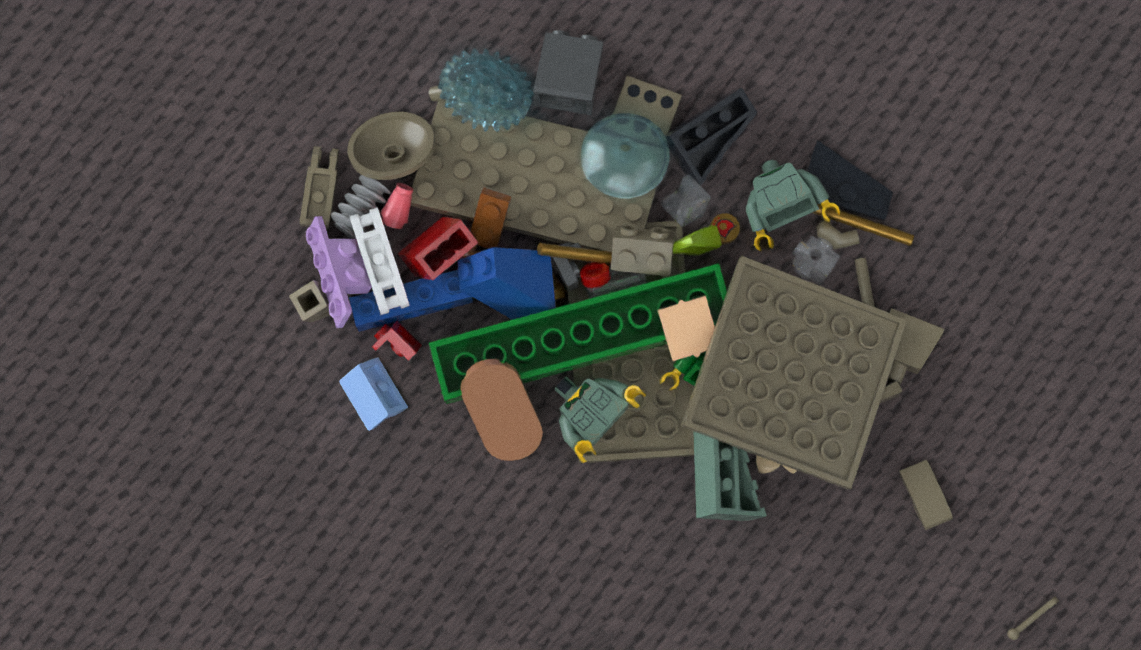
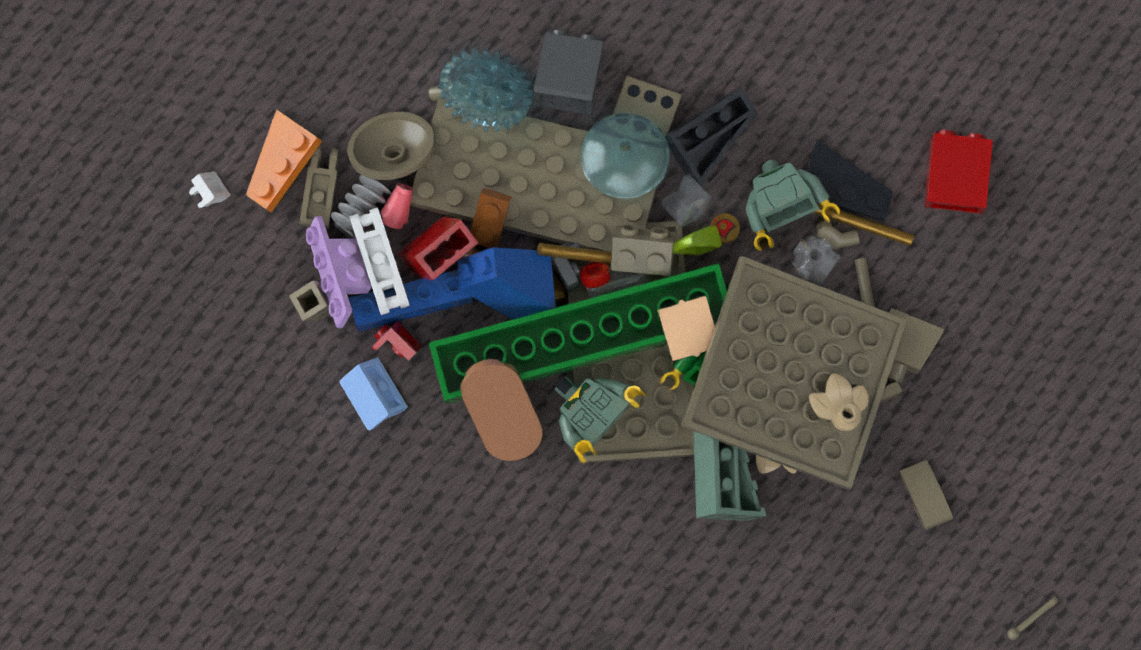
none -> white tile [189,171,230,208]
none -> orange wing [246,109,322,213]
none -> tan plate [809,373,869,431]
none -> red brick [924,130,993,214]

